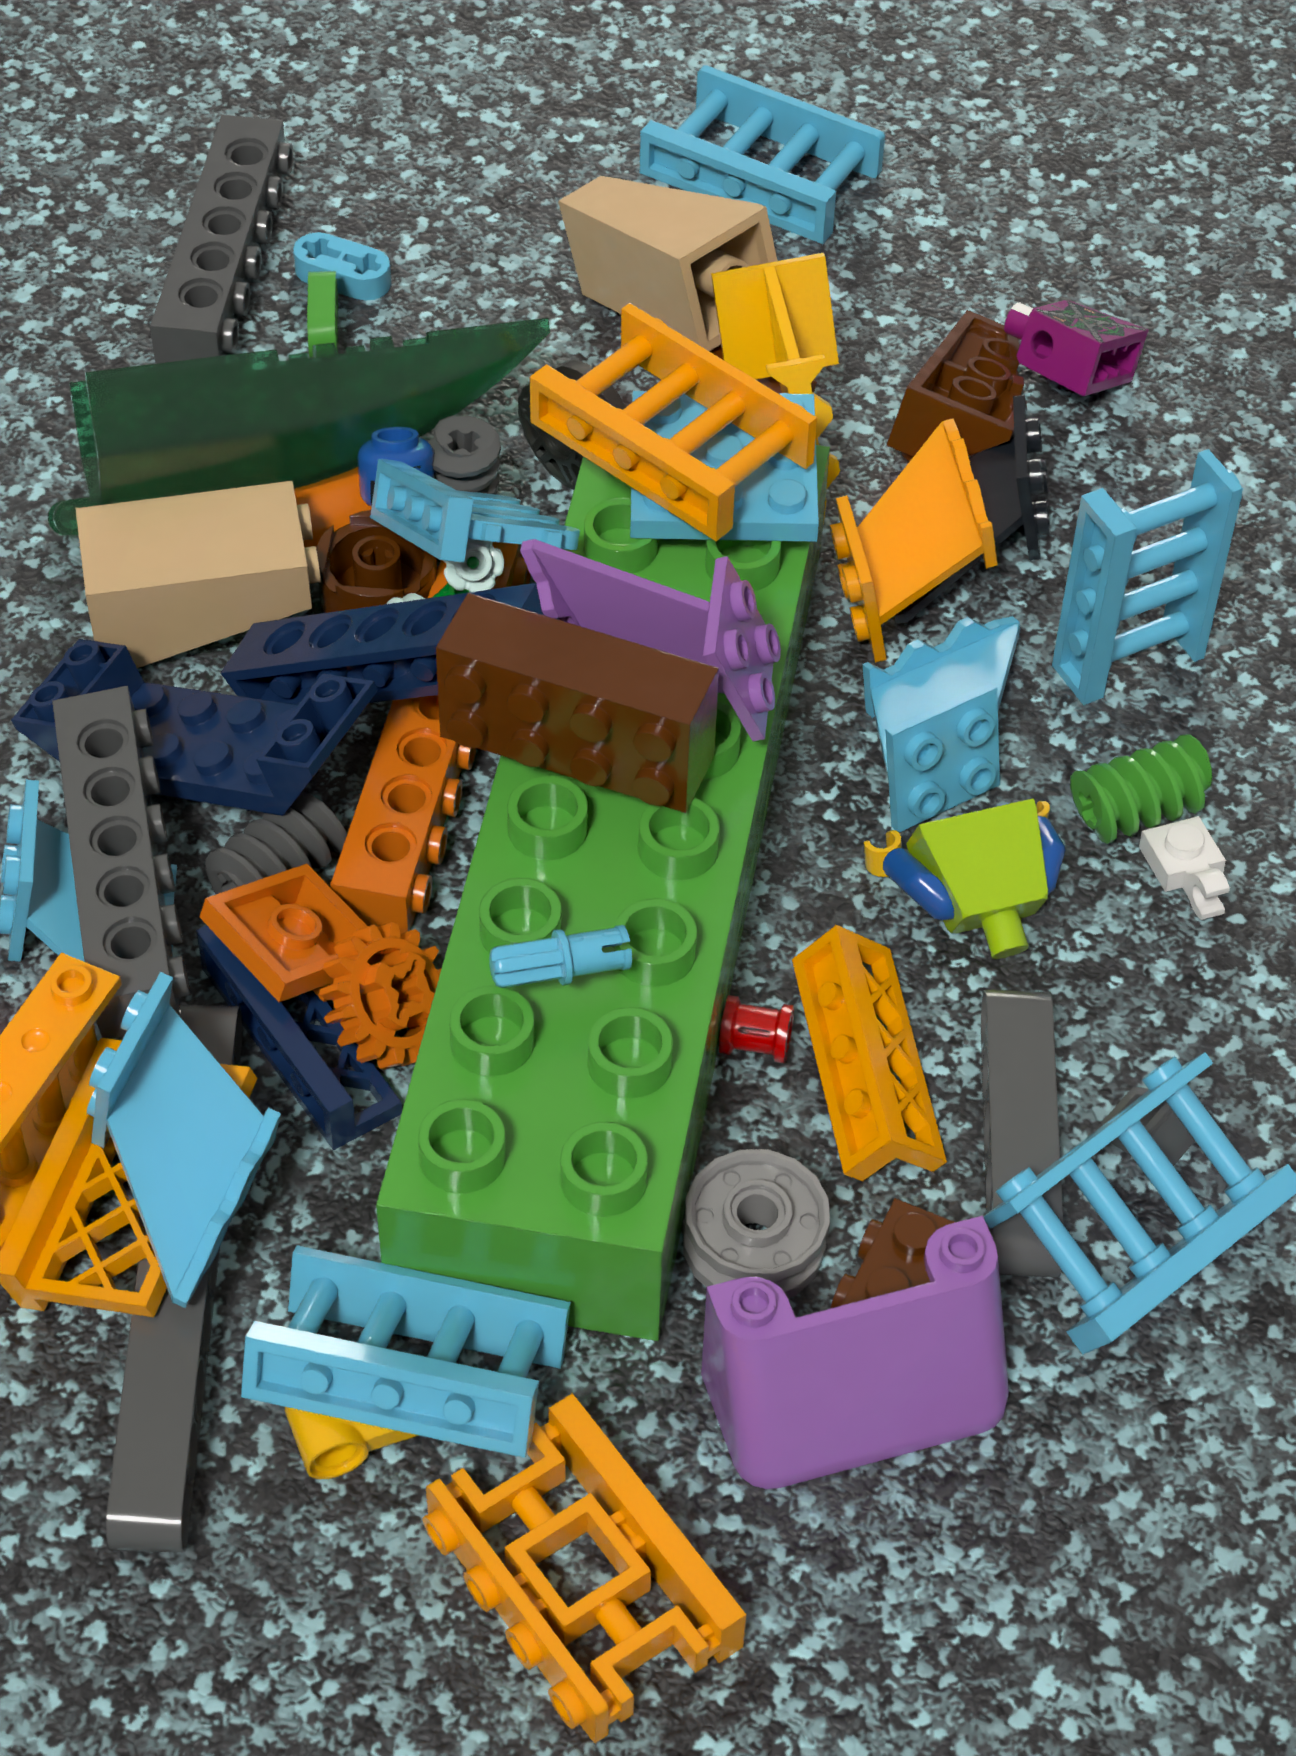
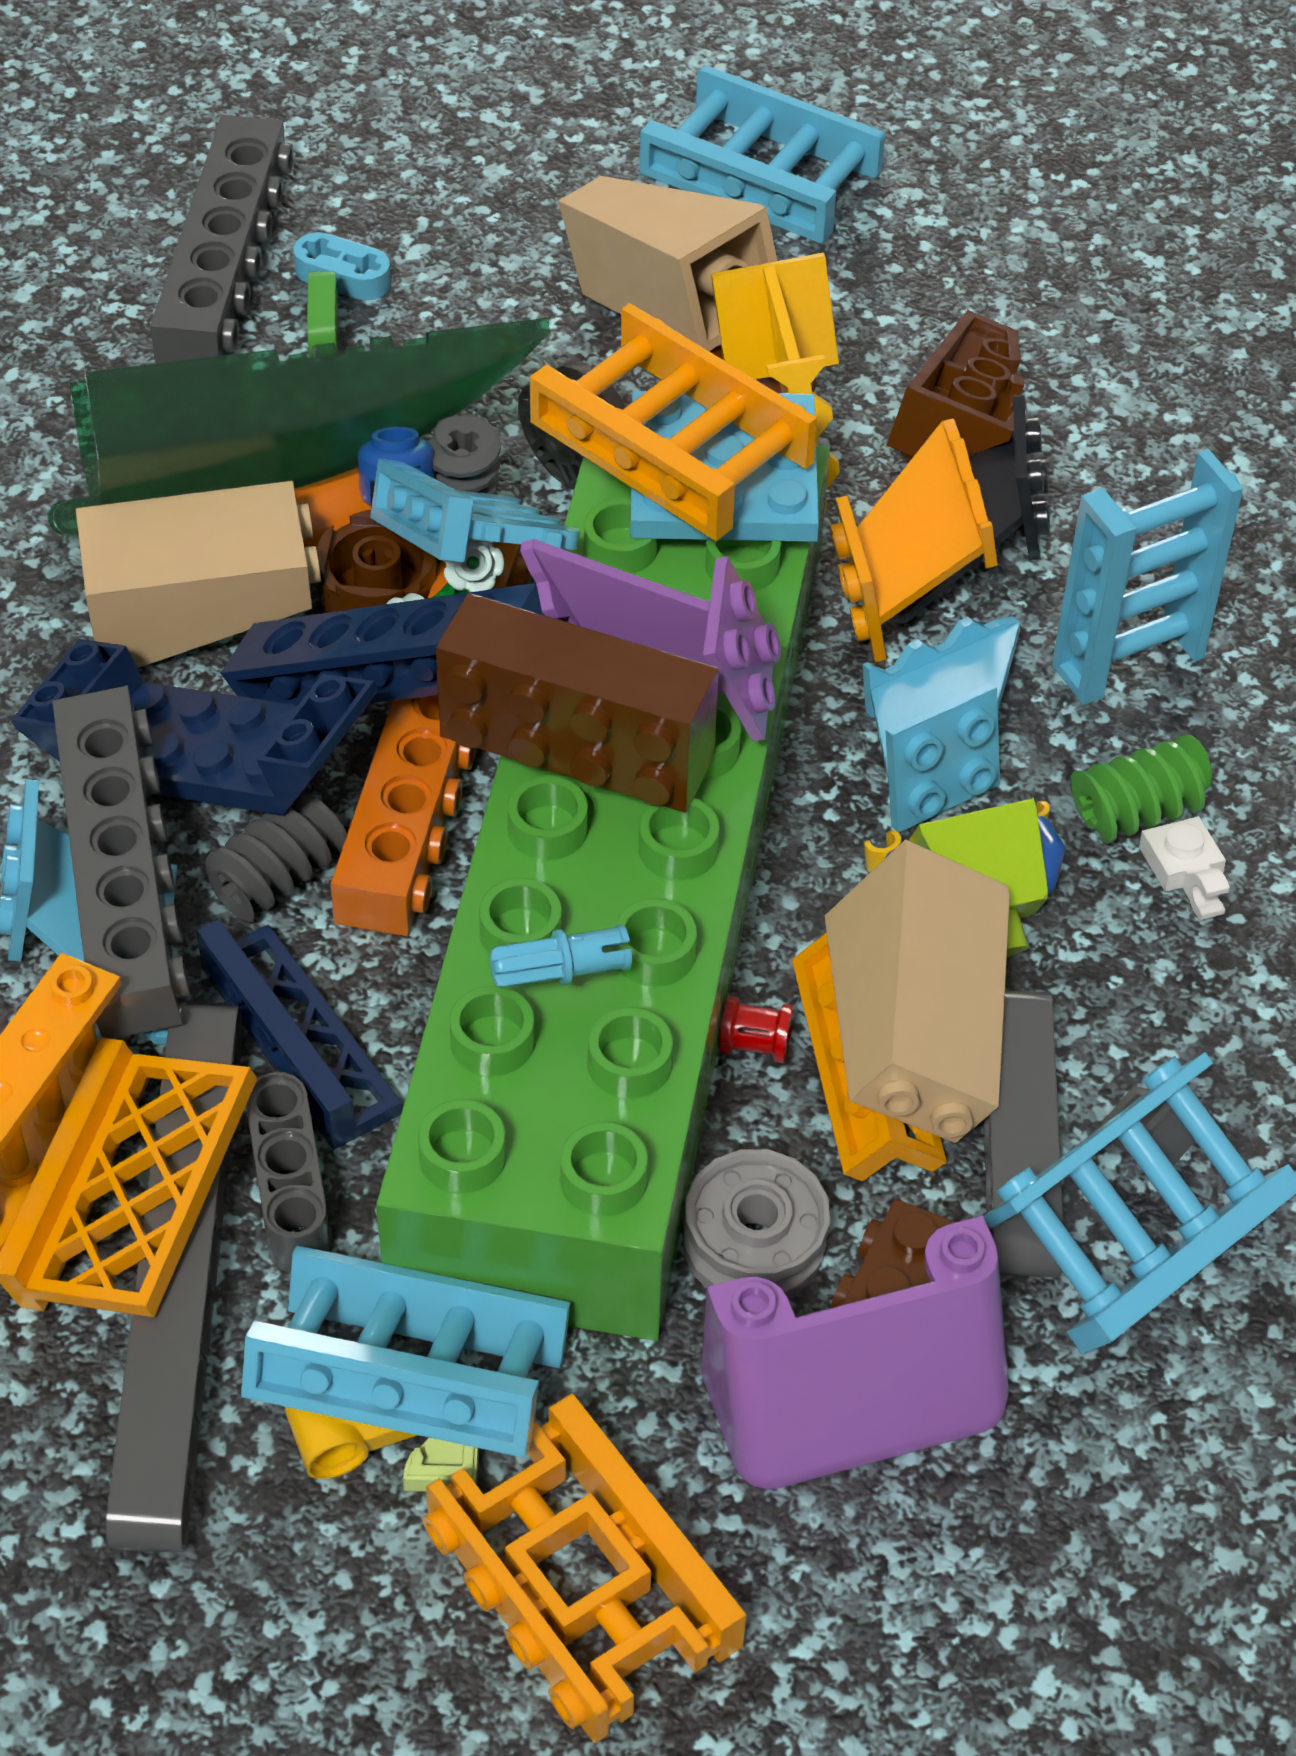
medium azure piece [86,972,281,1308] -> none
orange plate [200,863,383,1002] -> none
orange gear [319,922,442,1069] -> none
magenta torso [1004,300,1149,396] -> none
none -> dark grey beam [246,1072,330,1274]
none -> yellowish green tile [403,1438,479,1492]
none -> tan slope [824,839,1010,1143]

